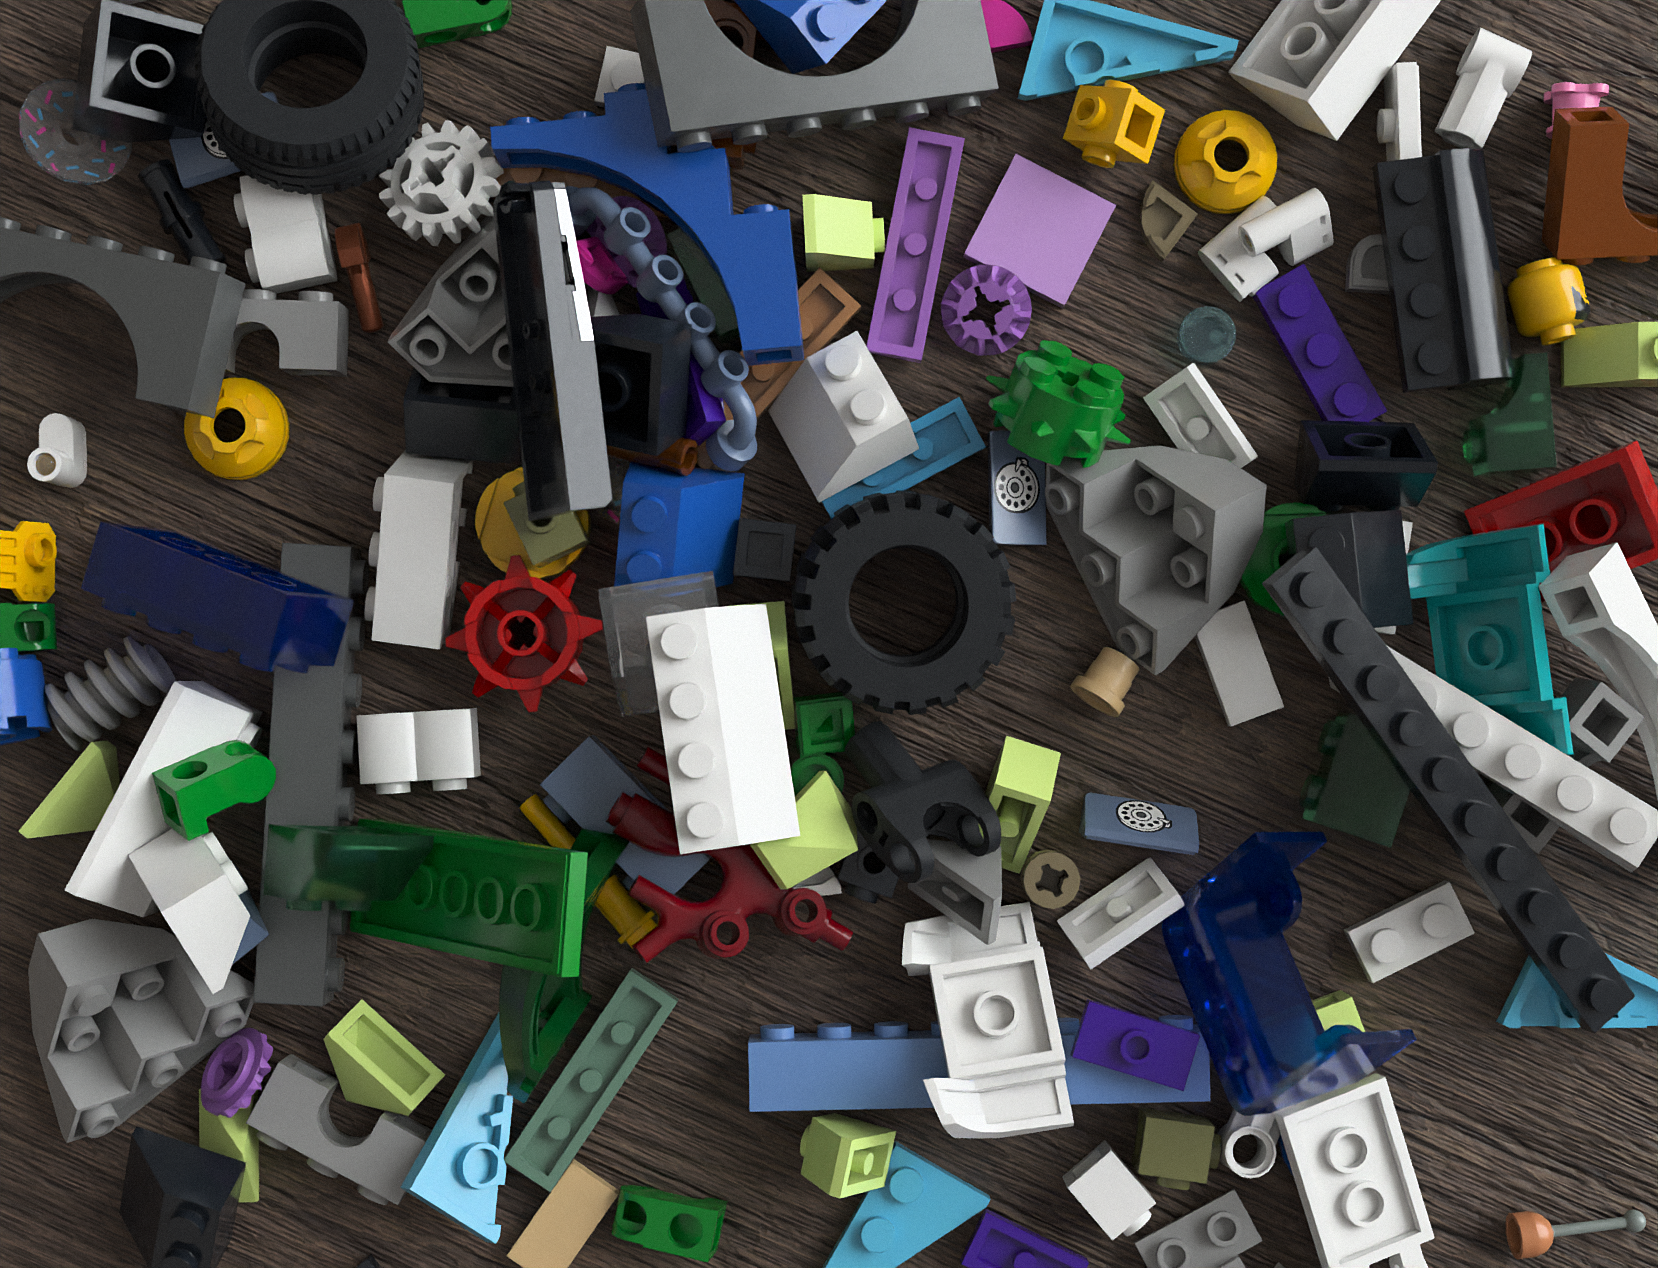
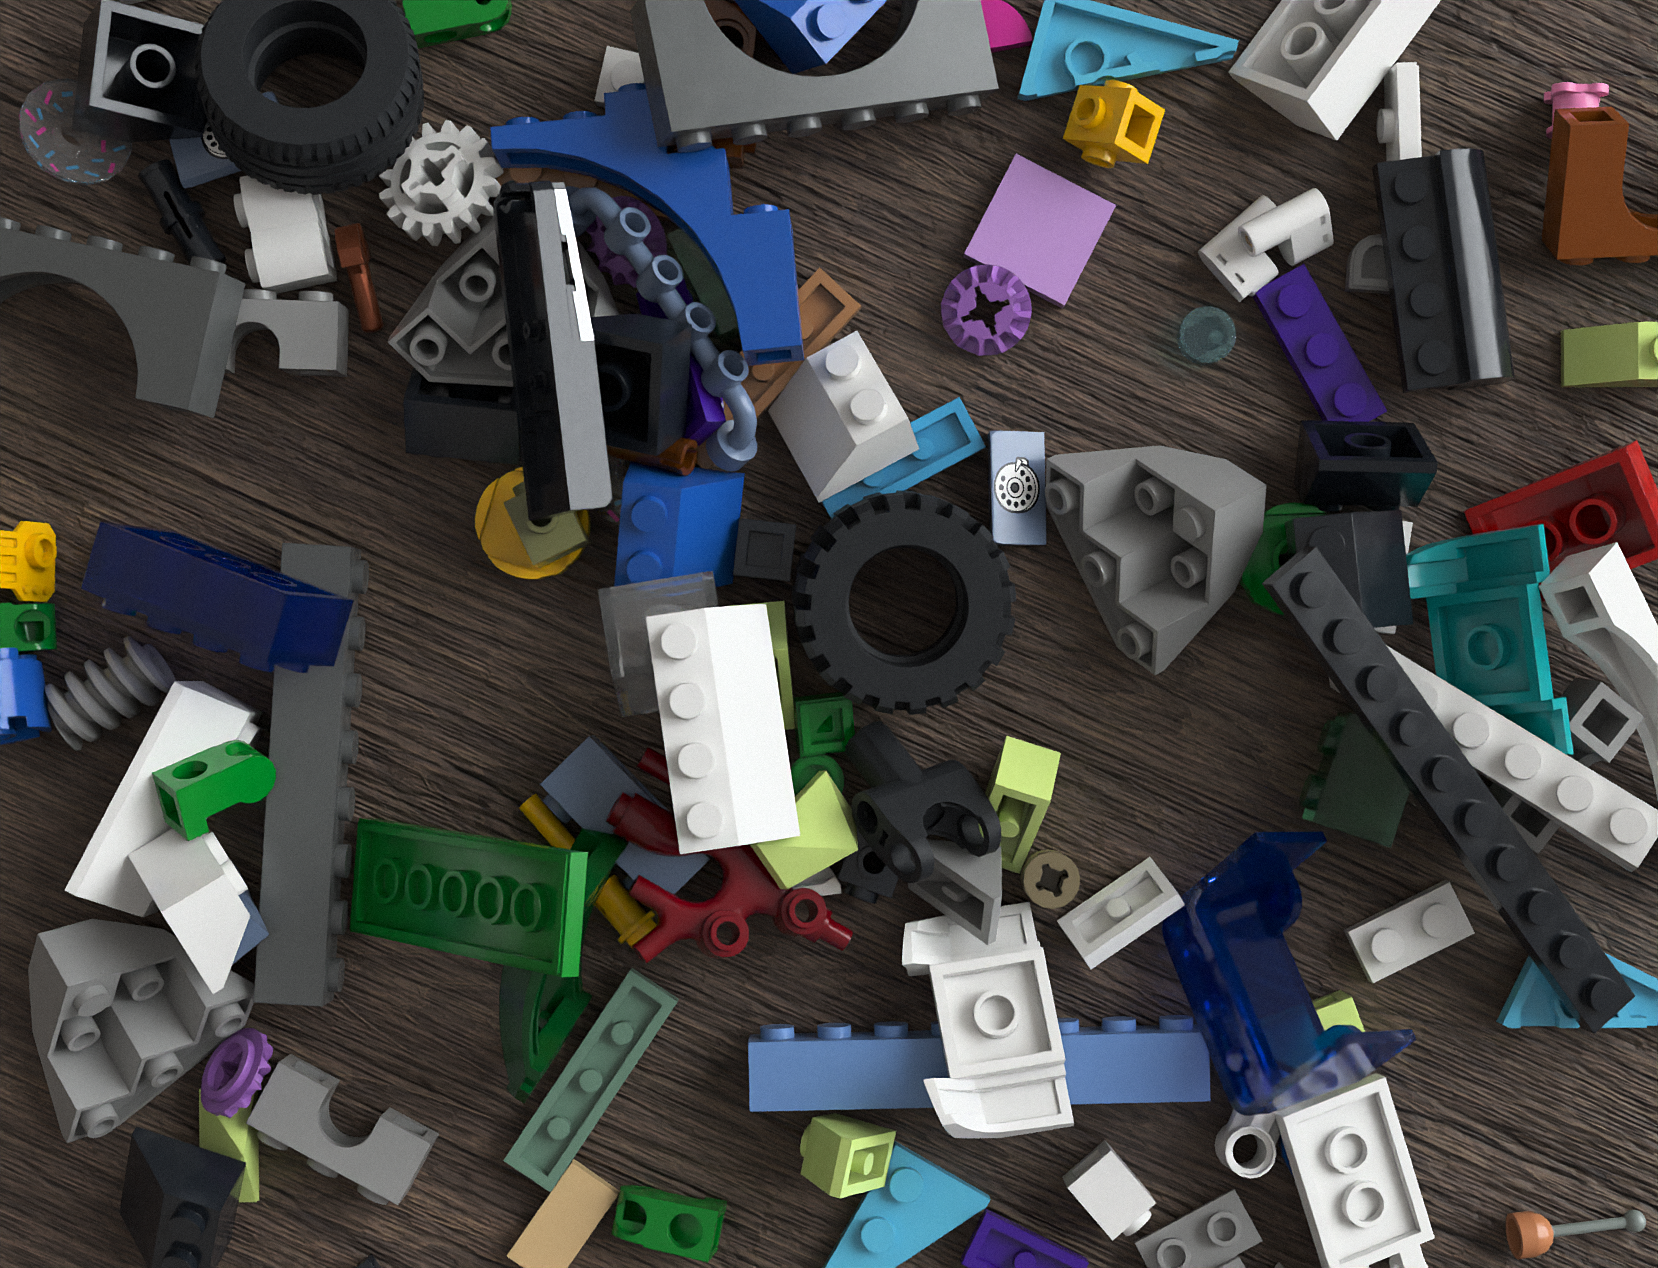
yellowish green slope [19,740,120,839] -> none
white piece [27,413,87,488] -> none
yellow piece [184,378,289,480] -> none
clear green slope [263,824,434,911] -> none
yellowish green slope [323,999,445,1116] -> none
white brick [356,708,481,794] -> none
white wedge [364,450,474,649] -> none
medium azure wing [400,1012,513,1244] -> none
red brick [445,555,603,712] -> none
dark pink tile [576,236,628,294] -> none
yellowish green slope [802,194,885,272] -> none
medium lavender plate [866,127,965,363] -> none
green brick [986,340,1131,468] -> none
tan piece [1070,647,1140,717] -> none
dark purple plate [1070,999,1200,1091] -> none
sand blue slope [1079,792,1199,855] -> none
olive brick [1131,1107,1221,1190] -> none
dark tan tile [1139,181,1198,262] -> none
white plate [1143,363,1258,468] -> none
yellow piece [1173,110,1277,214] -> none
white tile [1195,601,1284,726] -> none
white piece [1434,27,1532,149] -> none
clear green arch [1463,352,1557,477] -> none
yellow head [1507,257,1590,345] -> none

